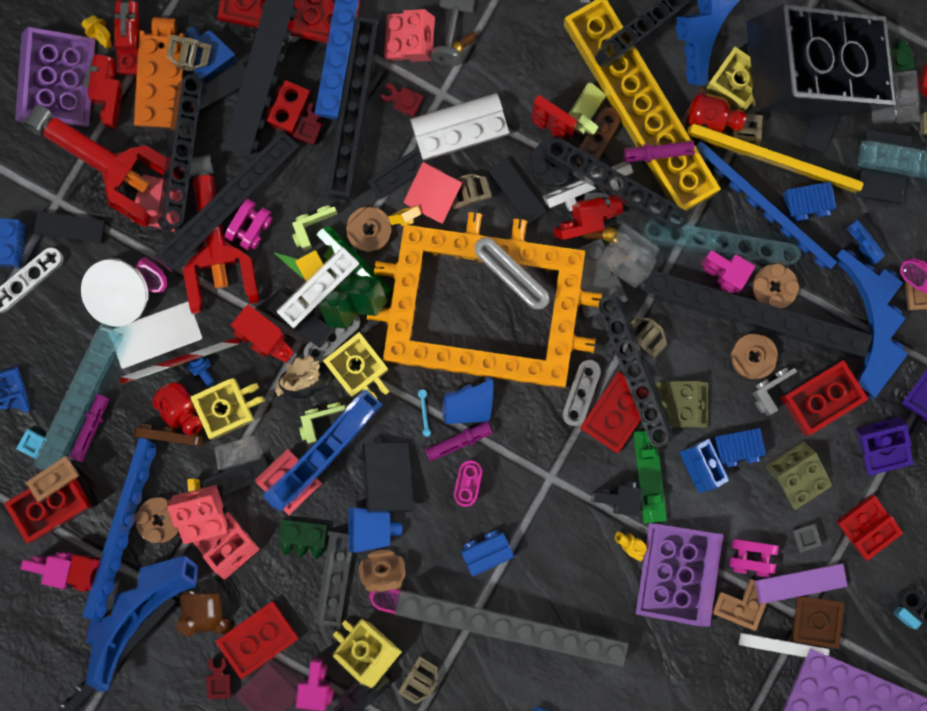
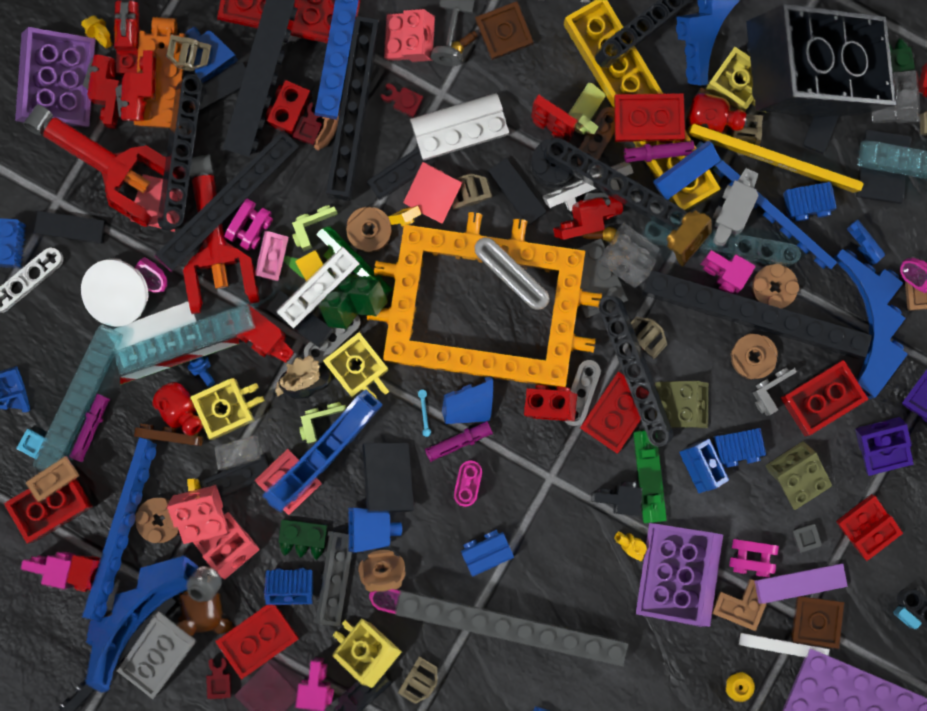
none -> clear light blue beam [113,305,255,375]
none -> red plate [116,50,157,121]
none -> light grey plate [117,612,196,699]
none -> dark grey head [186,566,222,602]
none -> bright pink plate [255,231,289,281]
none -> blue brick [264,568,314,605]
none -> nougat piece [314,102,341,150]
none -> reddish brown plate [475,1,533,60]
none -> red brick [524,385,578,422]
none -> red plate [614,94,685,142]
none -> blue tile [653,141,721,200]
none -> pearl gold slope [666,211,712,267]
none -> light grey hinge [713,168,759,247]
none -> yellow plate [726,672,755,702]

